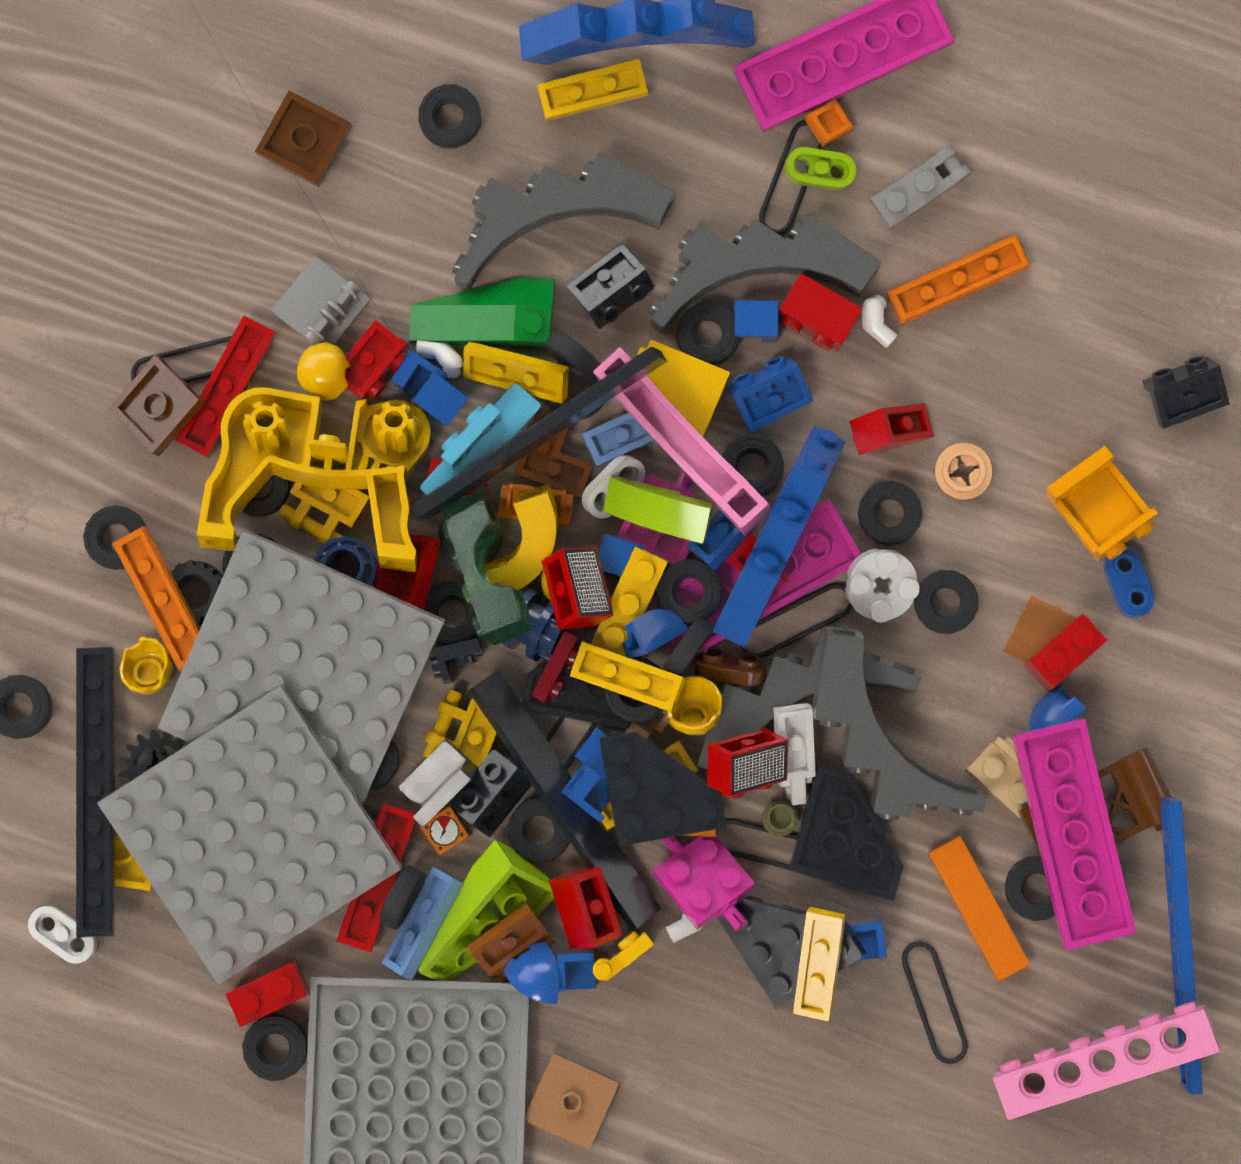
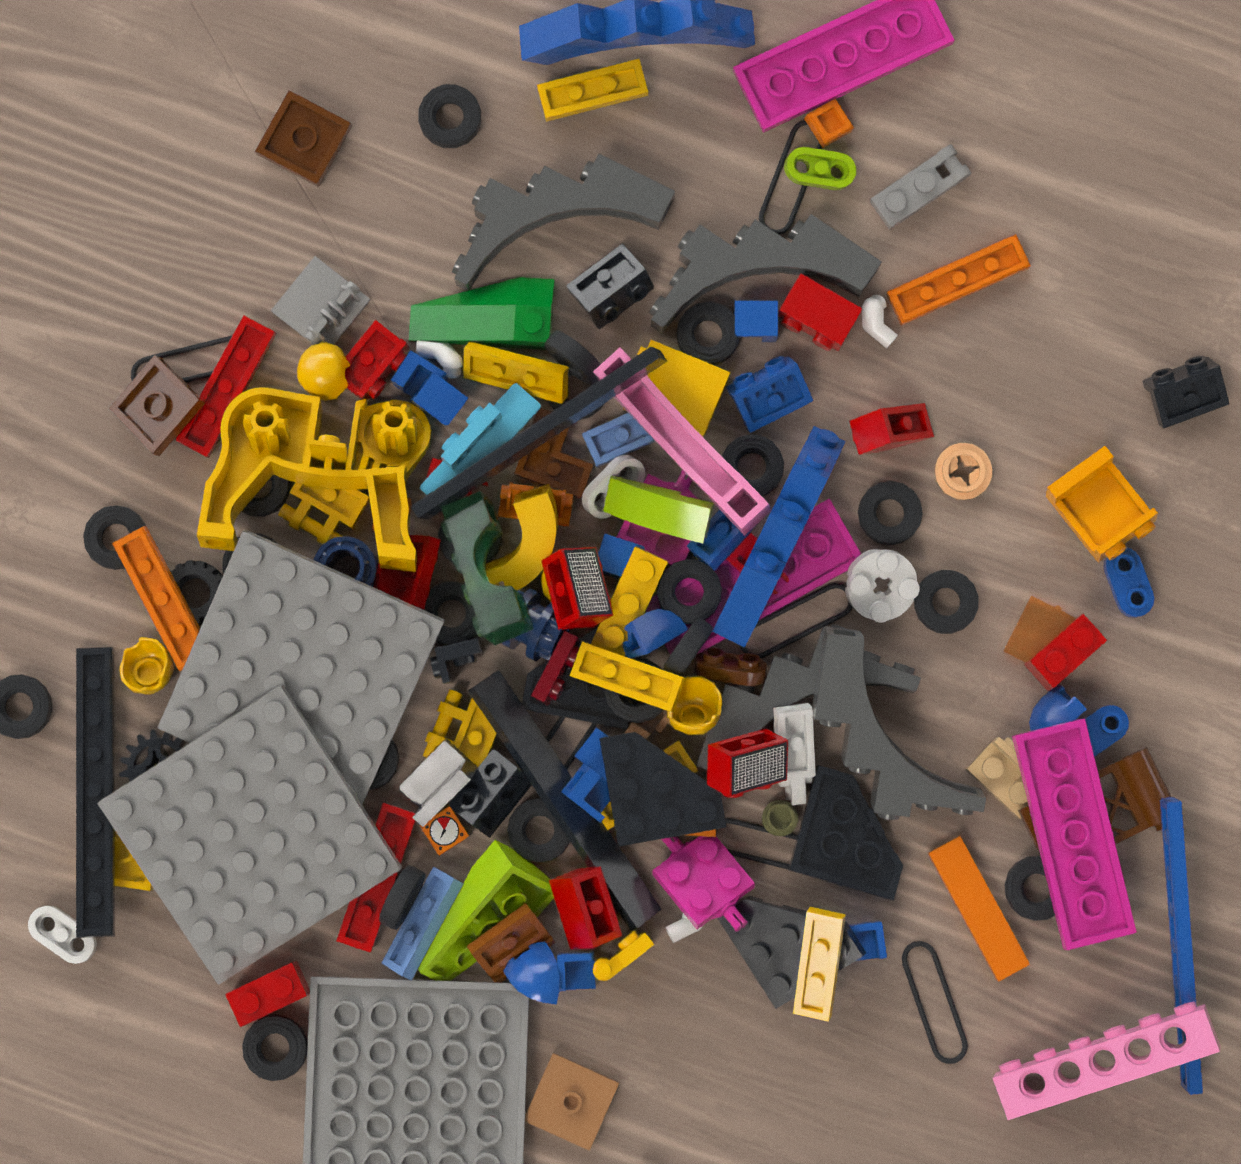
none -> blue plate [1084,705,1129,757]

